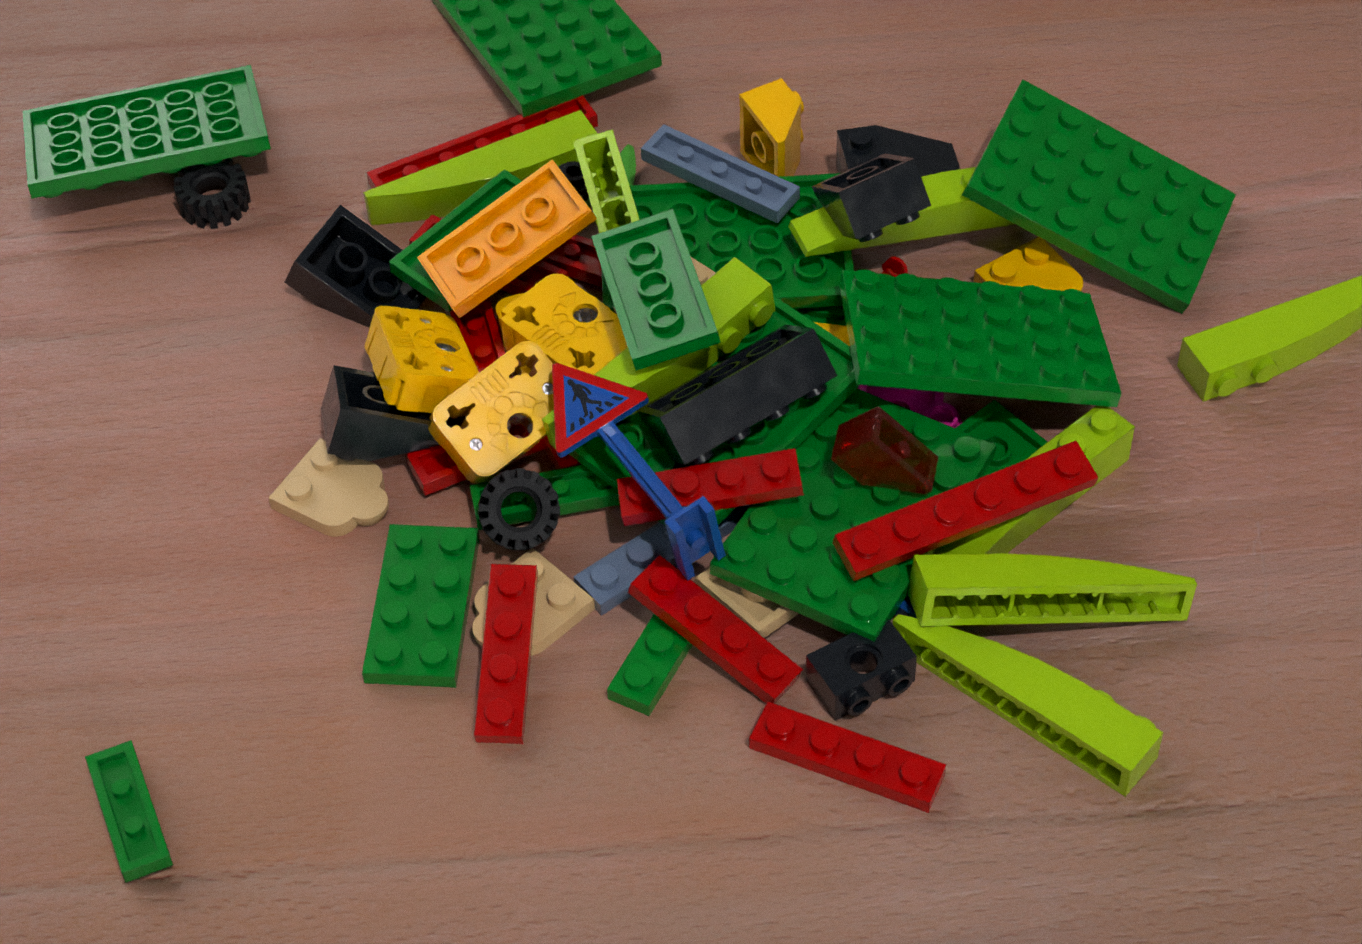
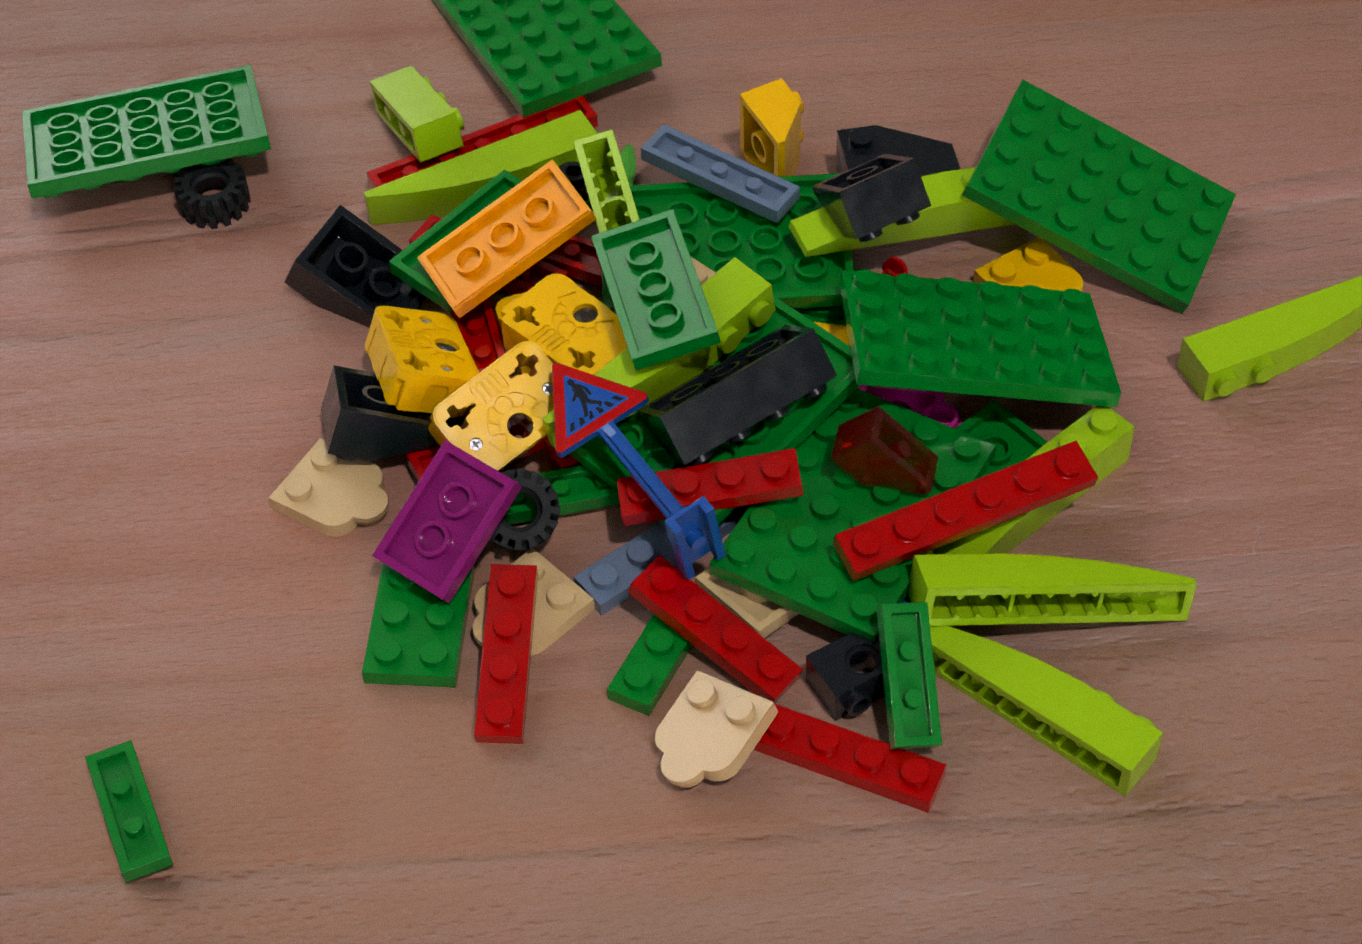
none -> lime brick [369,65,464,163]
none -> magenta plate [372,440,522,603]
none -> tan plate [655,670,778,788]
none -> green plate [876,602,942,750]

